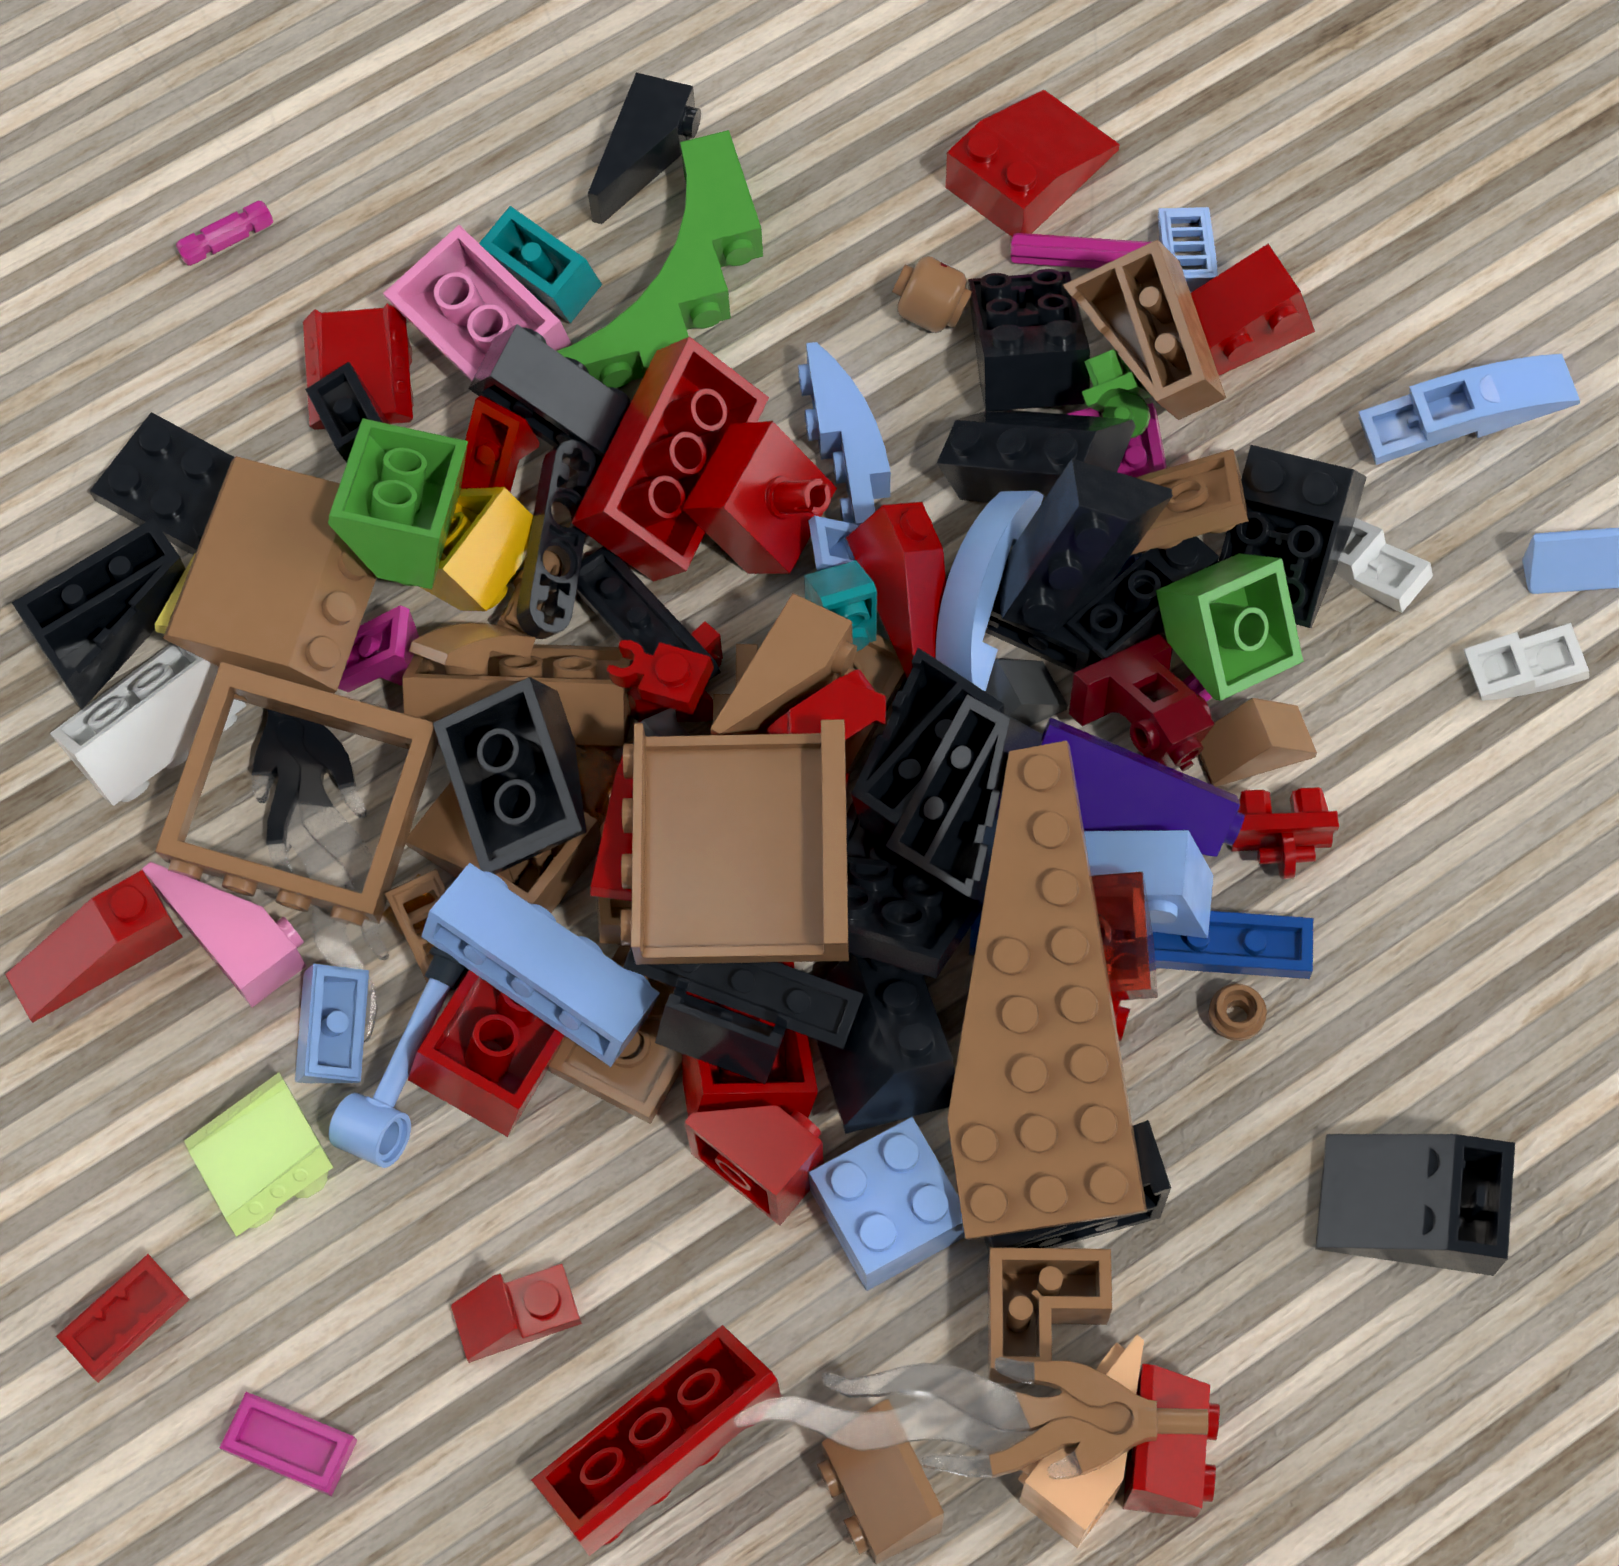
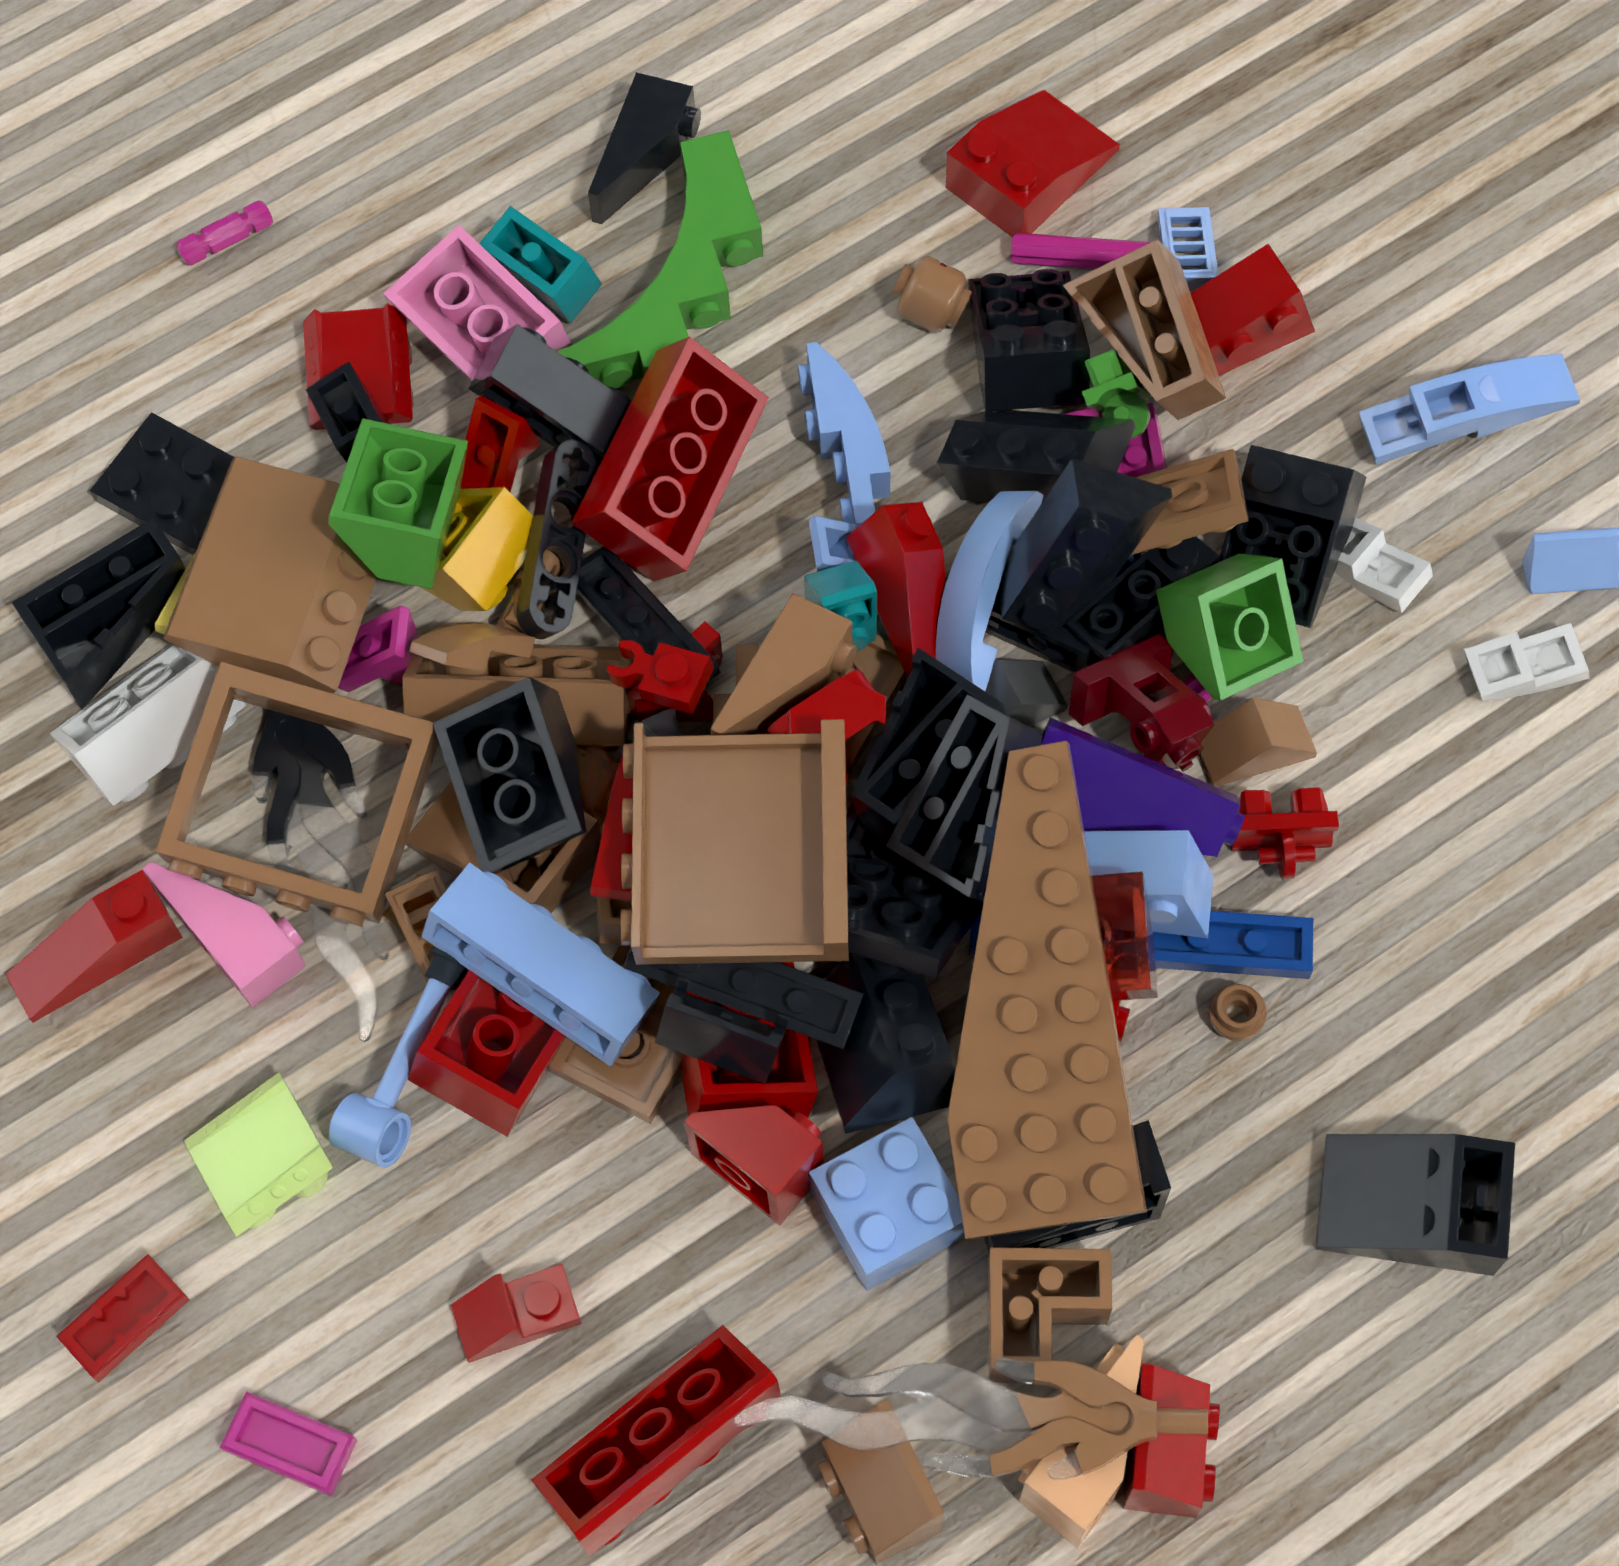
light blue slope [295,964,369,1083] -> none
red brick [682,421,837,574] -> none

